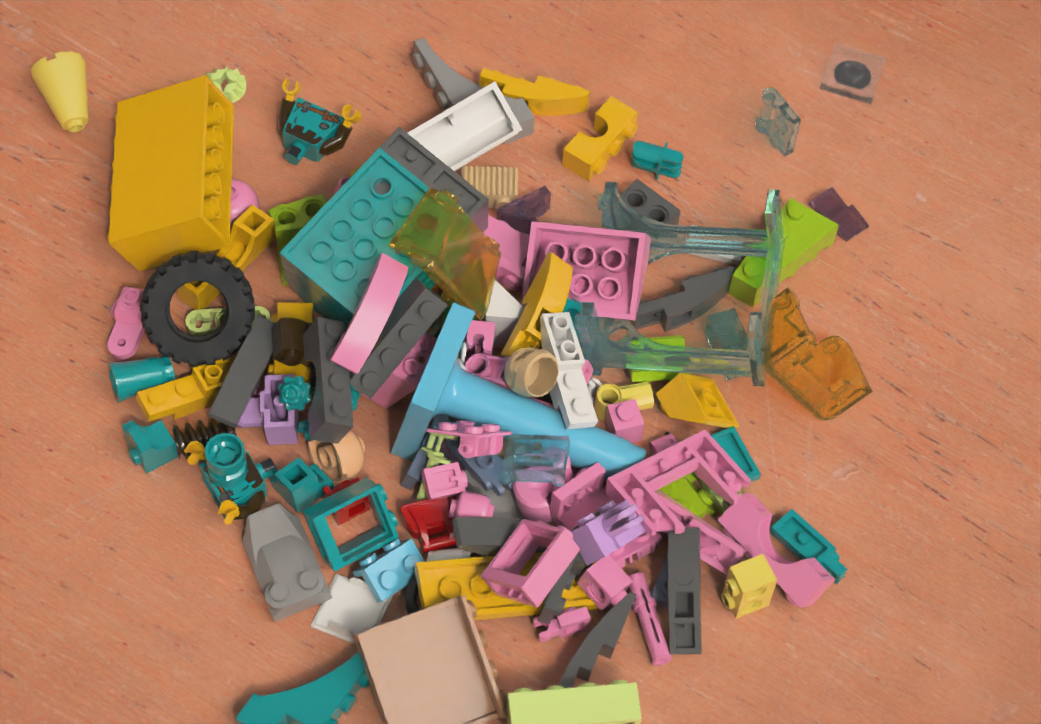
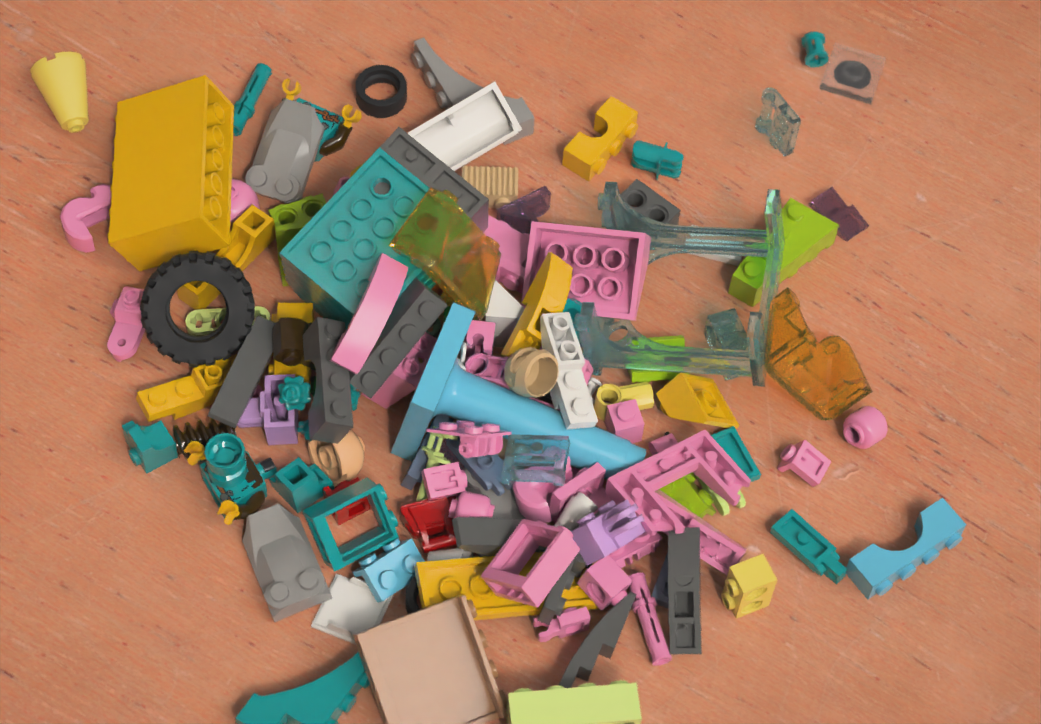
teal plant [108,355,175,403] -> none
yellowish green gear [206,66,247,103] -> none
yellow slope [479,68,590,116] -> none
dark grey slope [630,266,736,332] -> none
bright pink arch [718,493,835,608] -> none
none -> bright pink animal [60,184,112,253]
none -> teal pin [233,63,272,136]
none -> light grey slope [245,98,325,204]
none -> black tyre [356,65,407,118]
none -> white cone [554,491,598,532]
none -> bright pink bracket [777,440,831,487]
none -> teal bush [801,31,829,68]
none -> bright pink head [843,406,888,449]
none -> medium azure arch [846,498,966,600]

